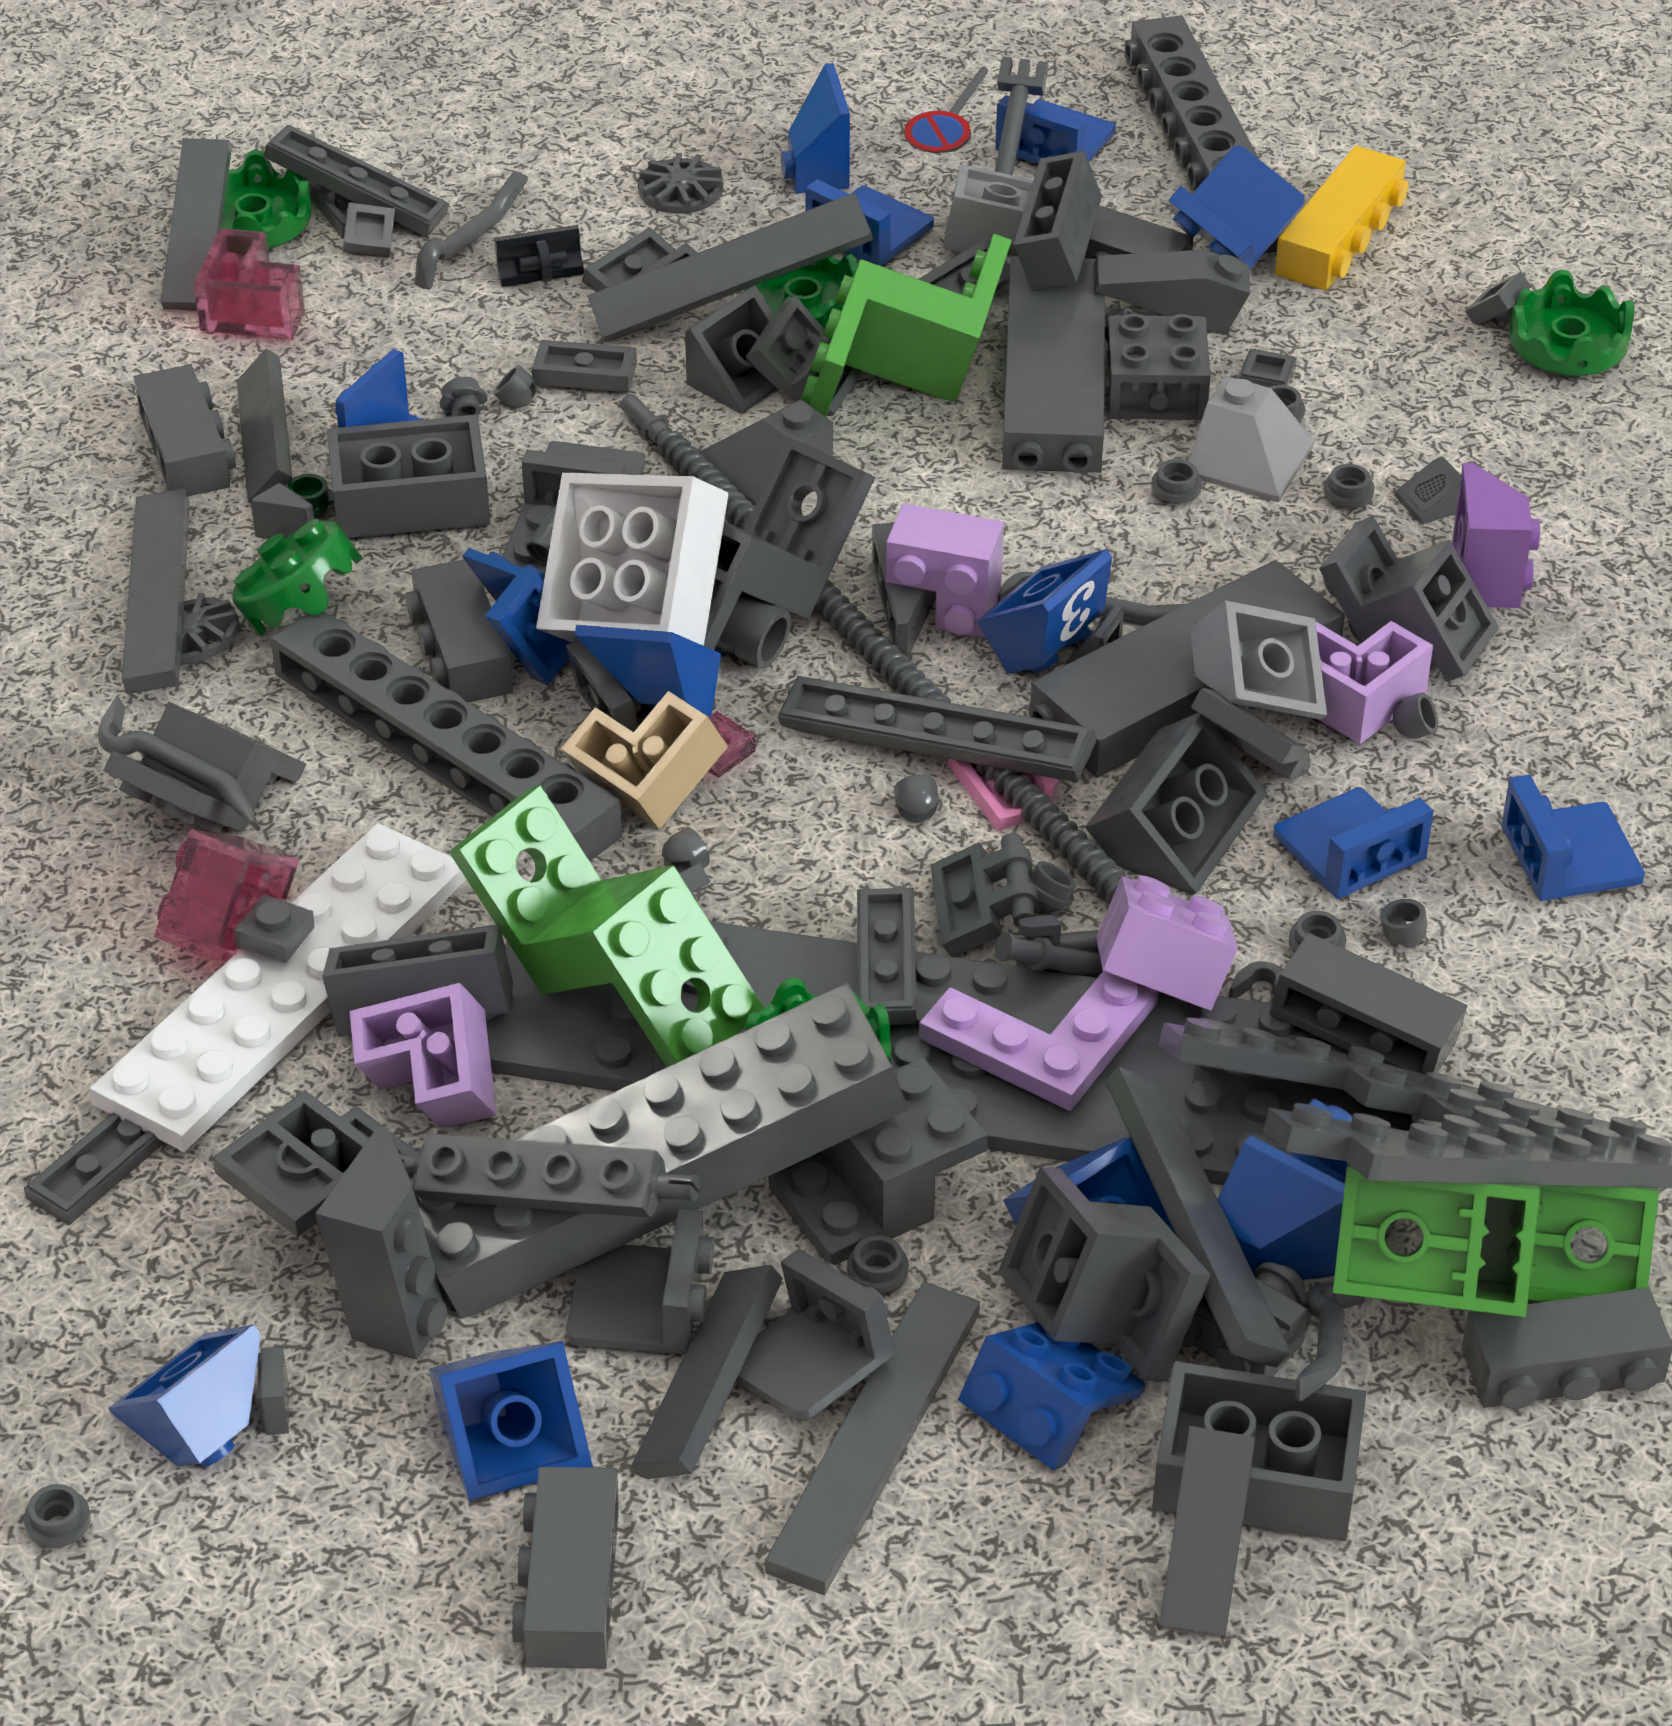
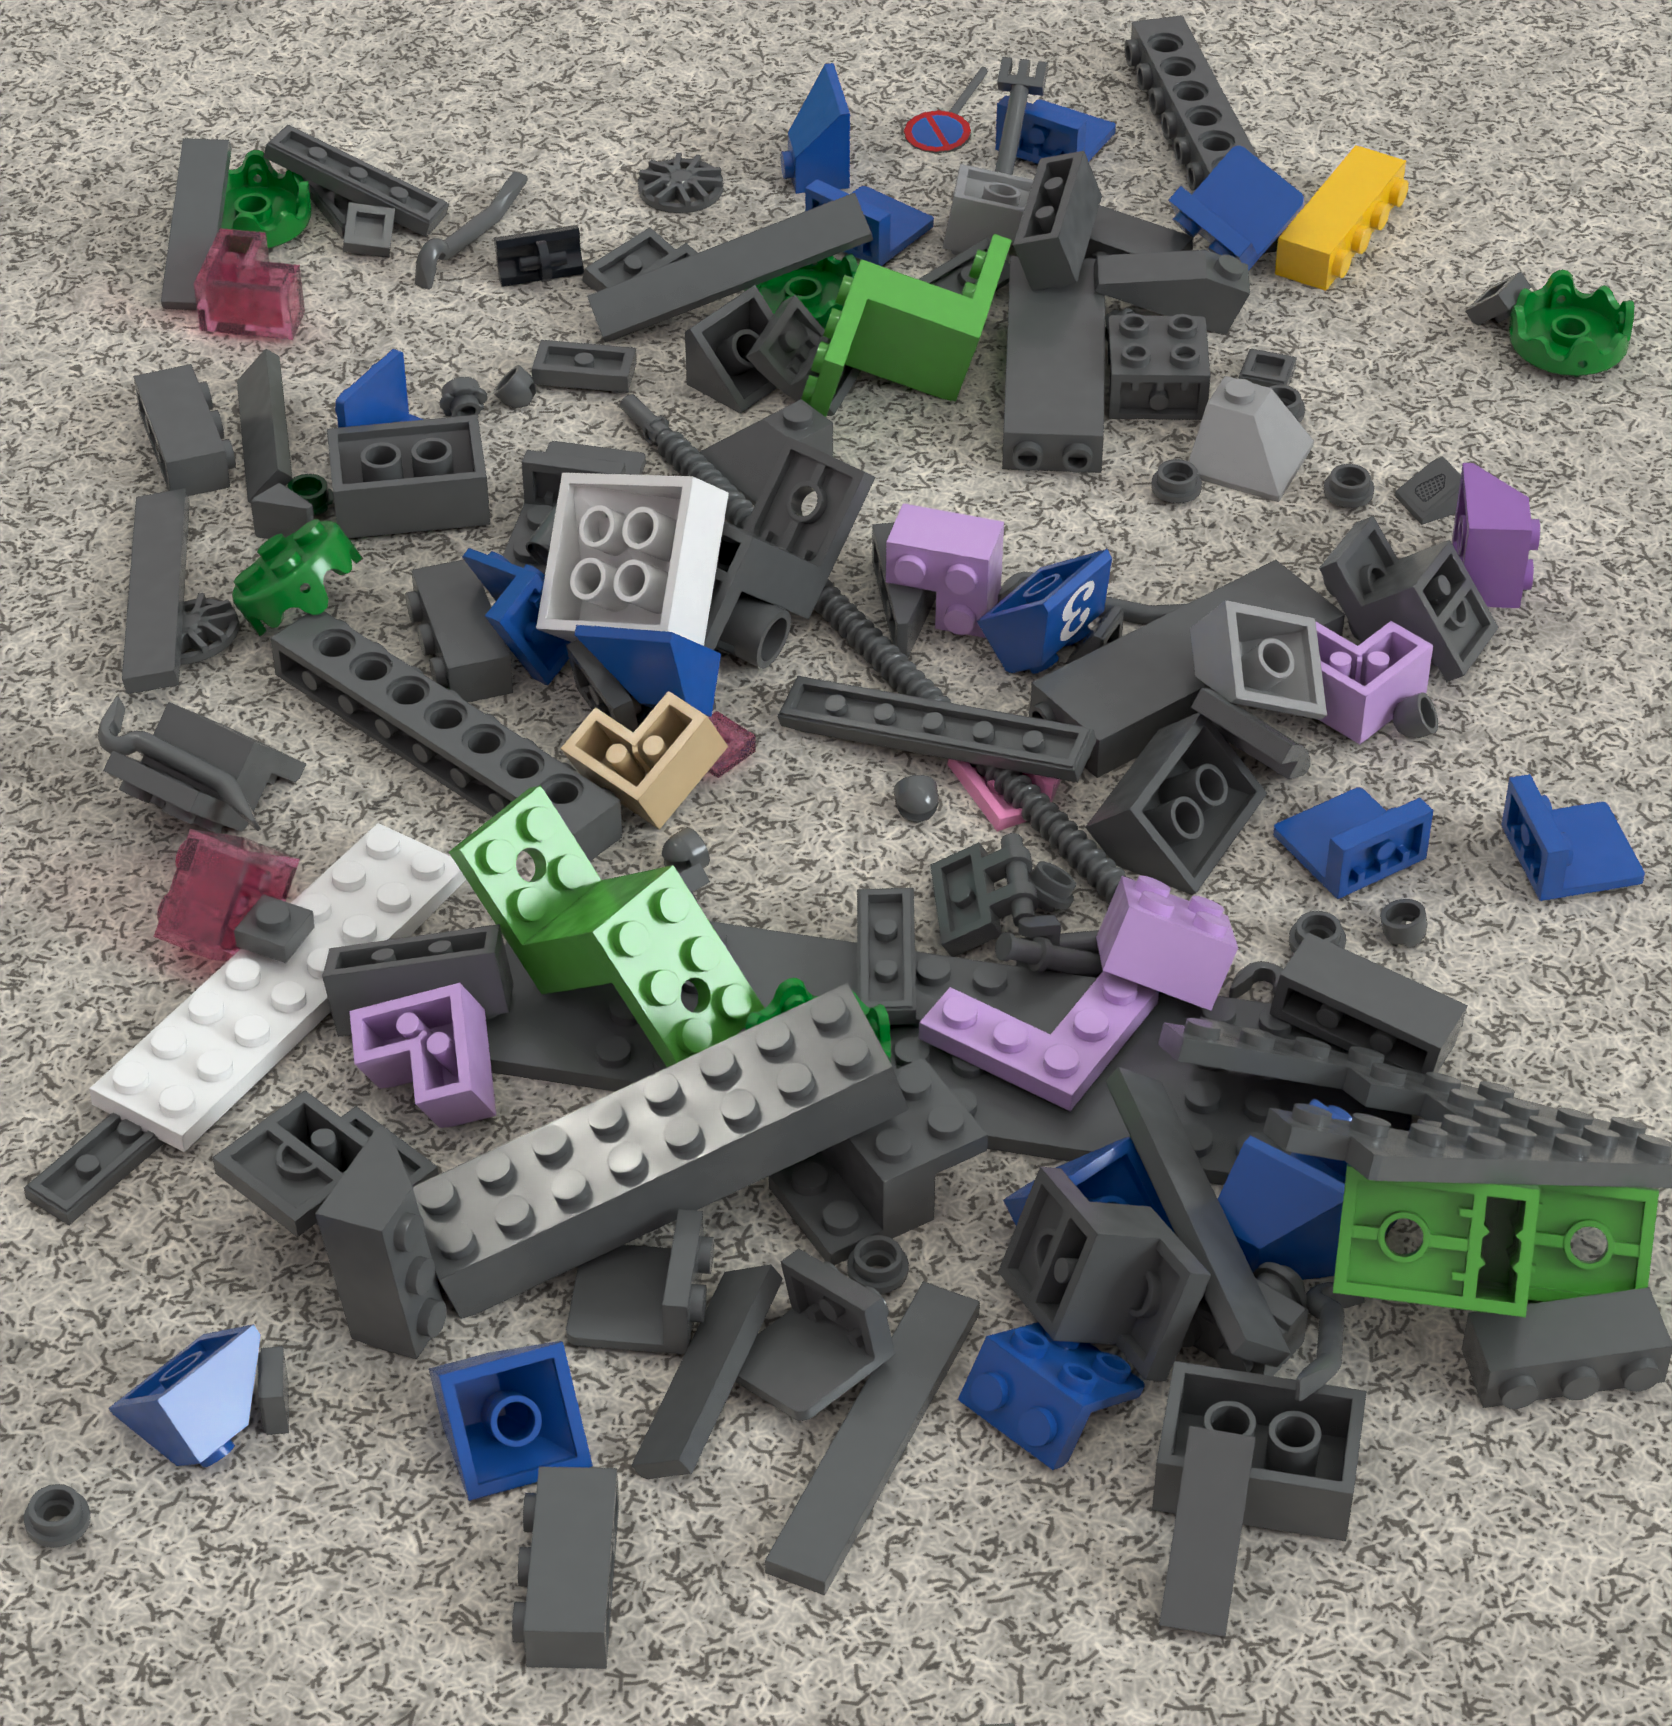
dark grey plate [399,1133,700,1218] -> none

